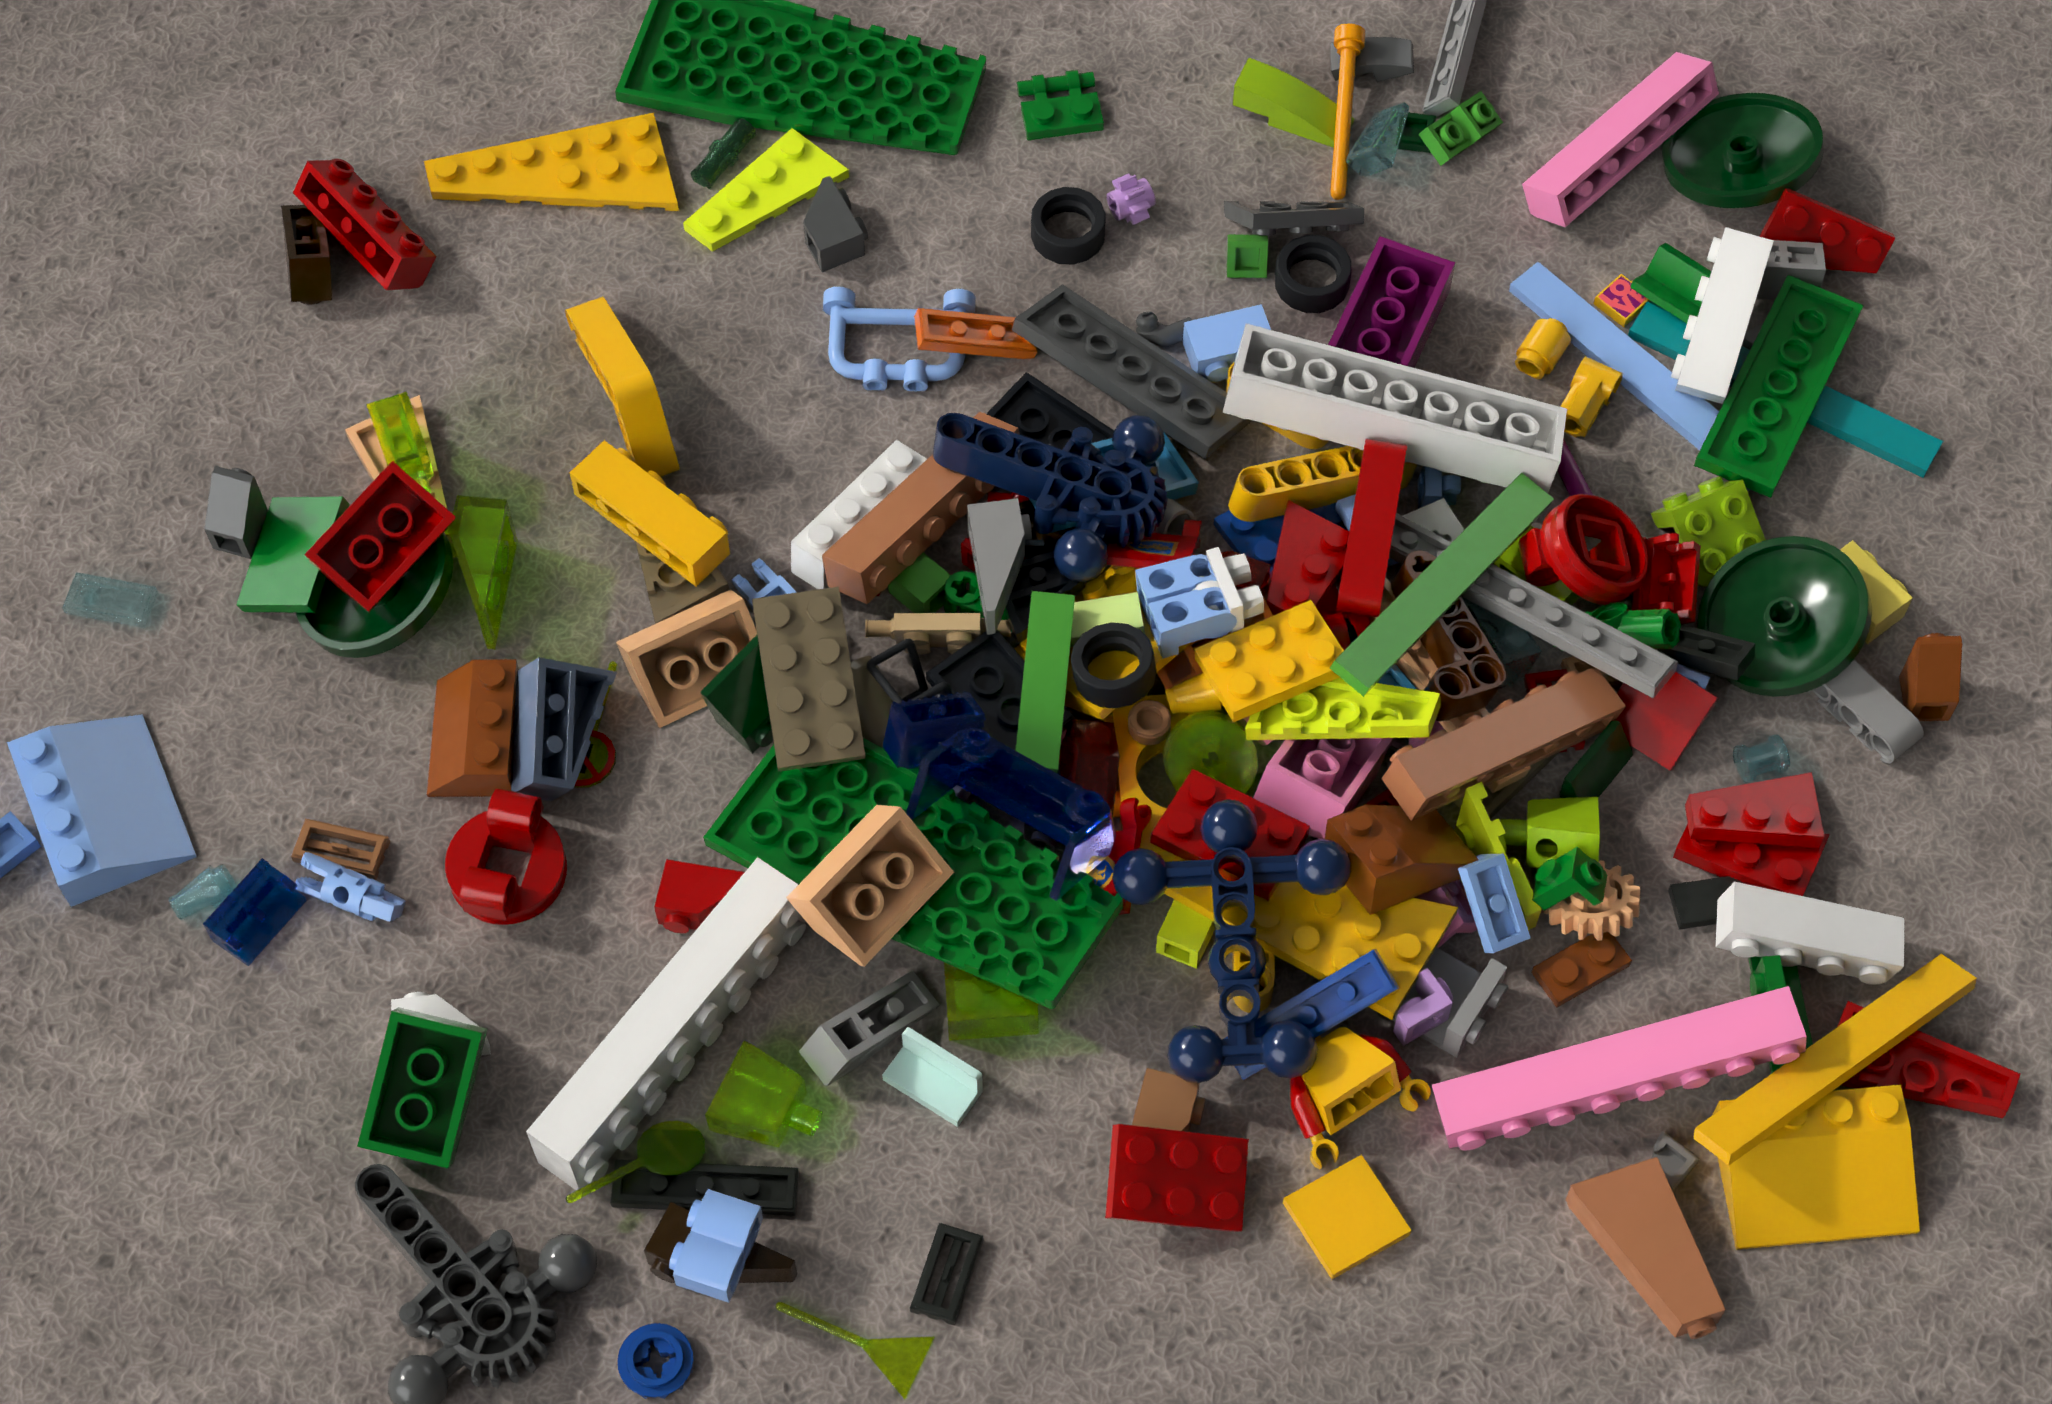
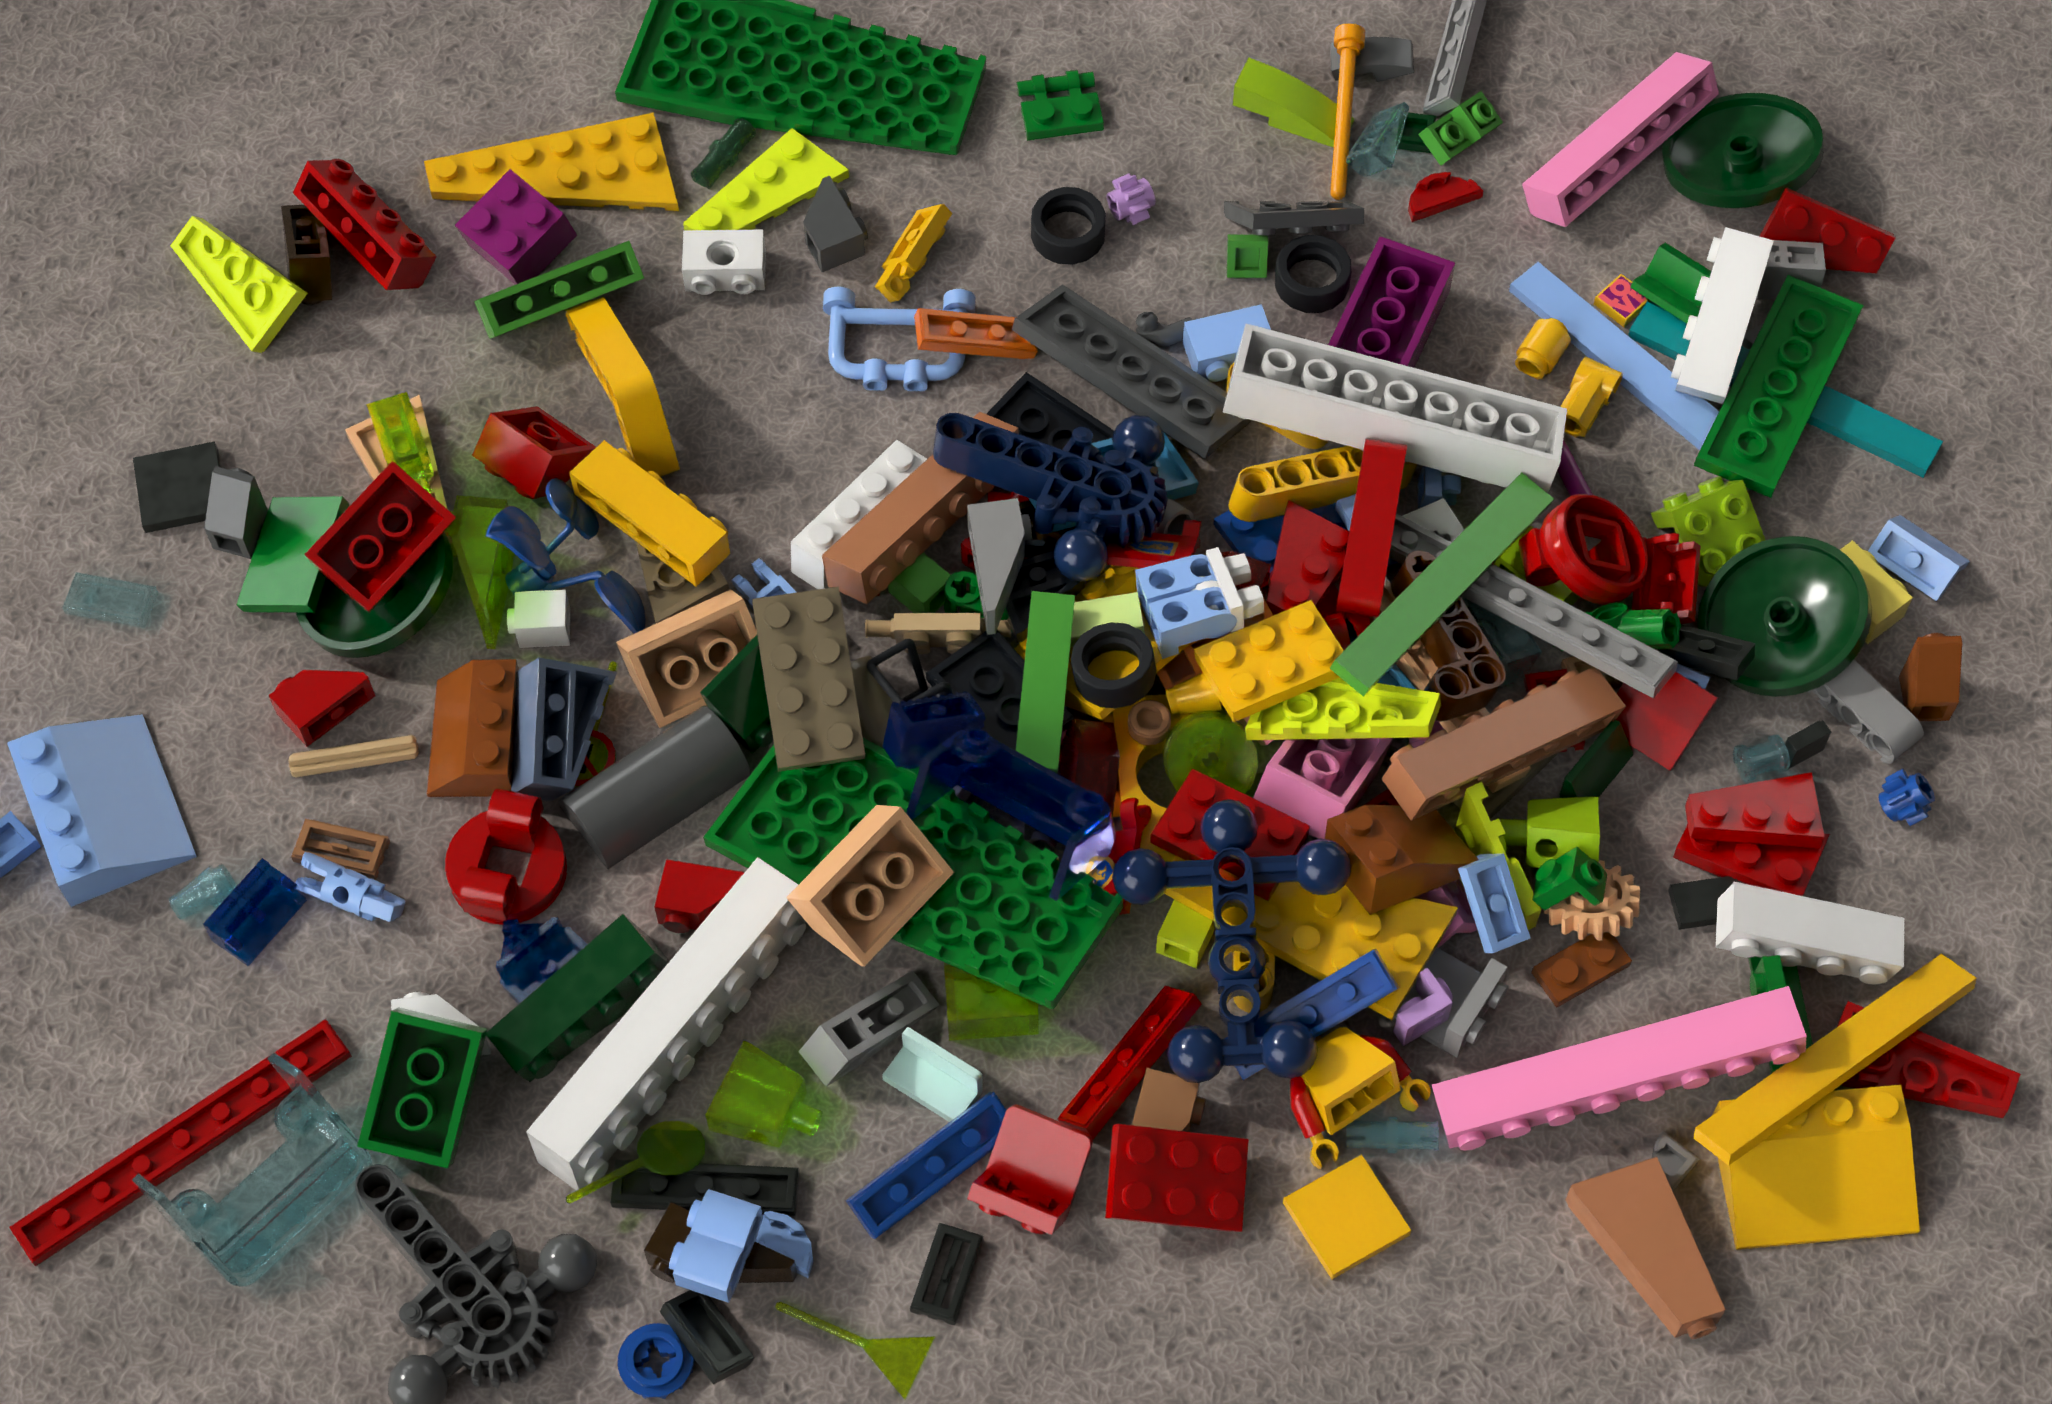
none -> red tile [9,1019,352,1266]
none -> clear light blue windscreen [132,1053,372,1287]
none -> pearl dark grey tile [133,441,220,533]
none -> neon yellow wing [170,216,308,353]
none -> red slope [268,670,375,747]
none -> tan axle [289,735,419,777]
none -> magenta brick [455,169,577,285]
none -> red slope [472,406,596,499]
none -> bright green brick [474,241,644,339]
none -> blue plant [485,478,646,634]
none -> dark green wedge [486,914,670,1082]
none -> clear blue slope [496,917,587,1004]
none -> brick [507,589,570,648]
none -> dark grey brick [558,706,751,869]
none -> pearl dark grey tile [660,1290,754,1385]
none -> white brick [682,229,766,295]
none -> light blue tile [755,1211,813,1278]
none -> blue tile [846,1092,1006,1239]
none -> yellow hinge [875,204,953,303]
none -> bracket [967,1104,1093,1235]
none -> red tile [1057,985,1202,1139]
none -> clear light blue pin [1346,1117,1439,1153]
none -> red tile [1408,172,1484,222]
none -> pearl dark grey tile [1780,720,1832,769]
none -> light blue panel [1868,515,1970,601]
none -> blue gear [1879,769,1935,826]

